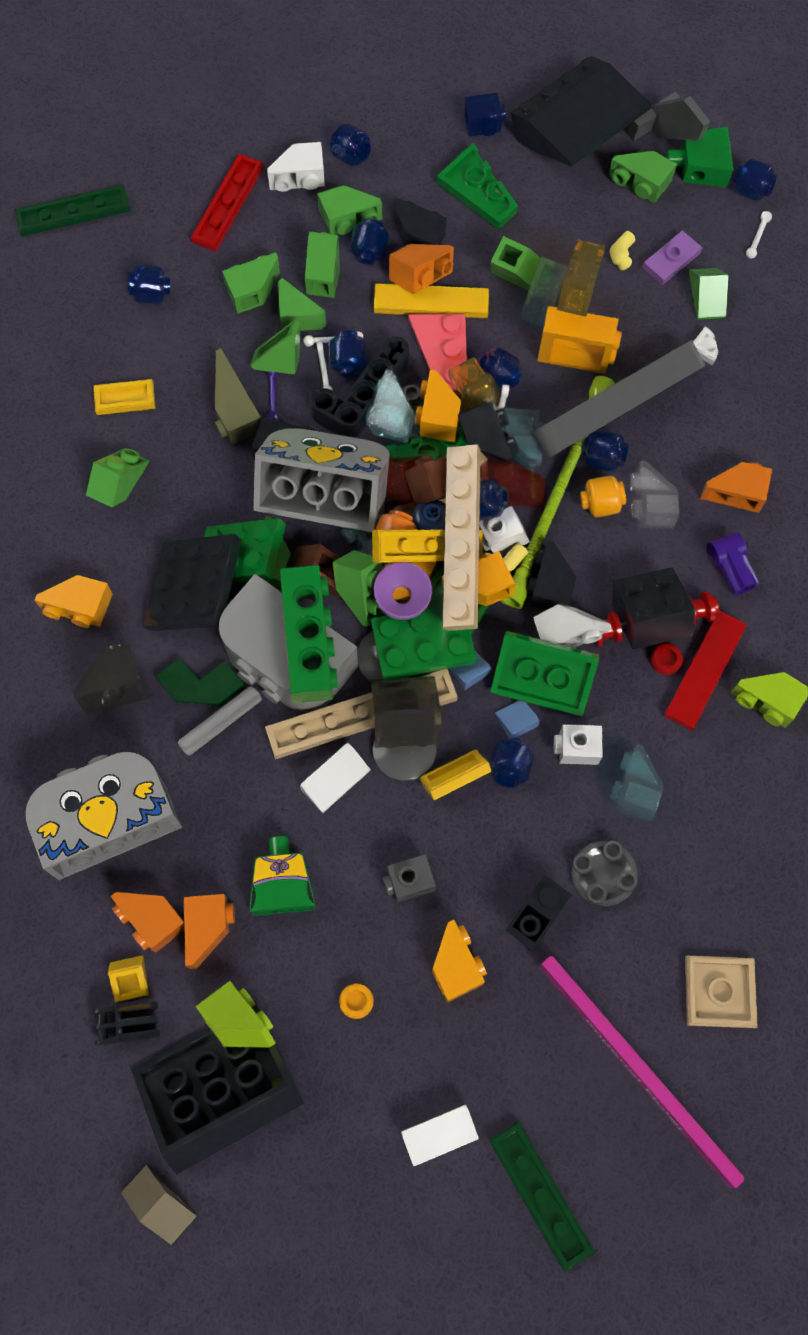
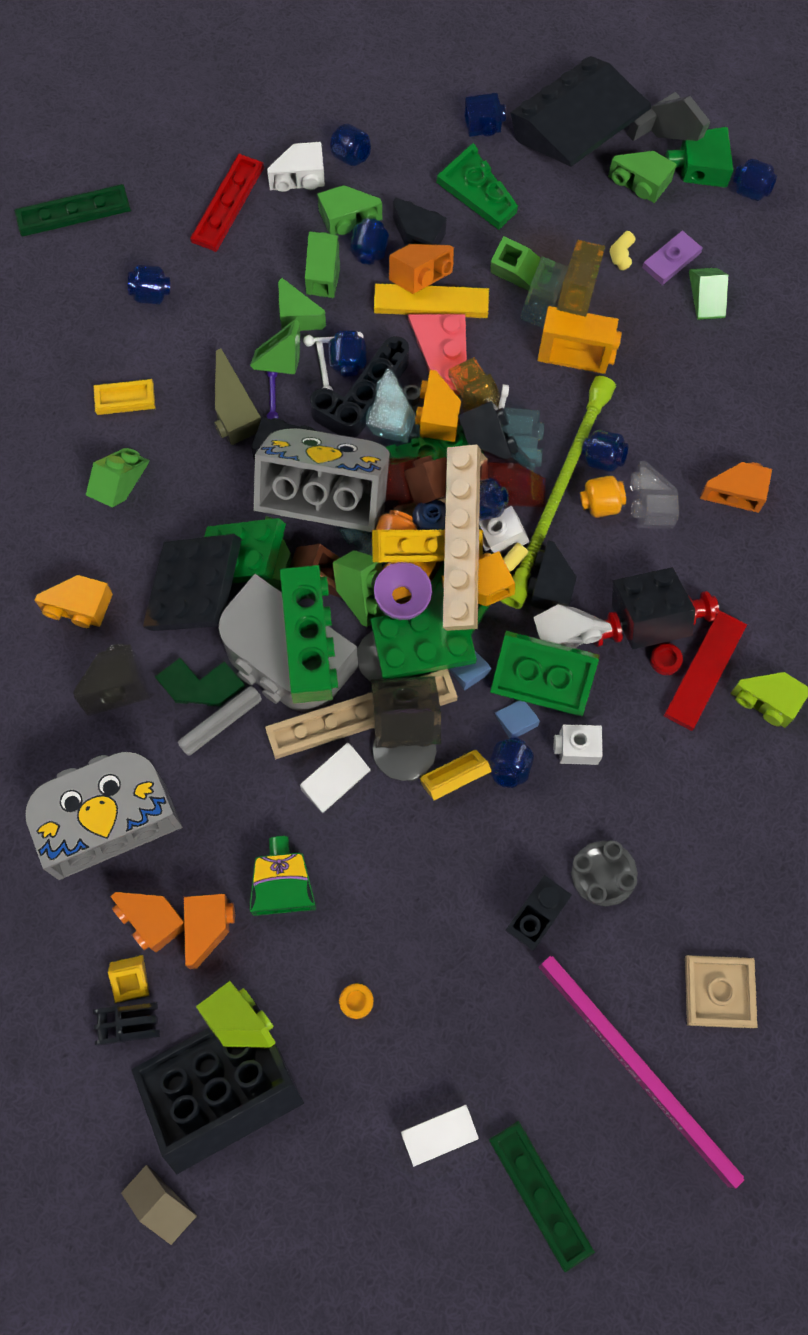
bright green slope [222,252,280,314] -> none
dark grey brick [383,854,436,903] -> none
light orange slope [432,920,487,1003] -> none
clear blue head [478,347,522,391] -> none
dark grey beam [534,340,706,458] -> none
clear light blue slope [609,743,664,823] -> none
white tile [693,326,718,365] -> none
dark purple piece [706,532,759,596] -> none
white hinge [746,211,772,259] -> none

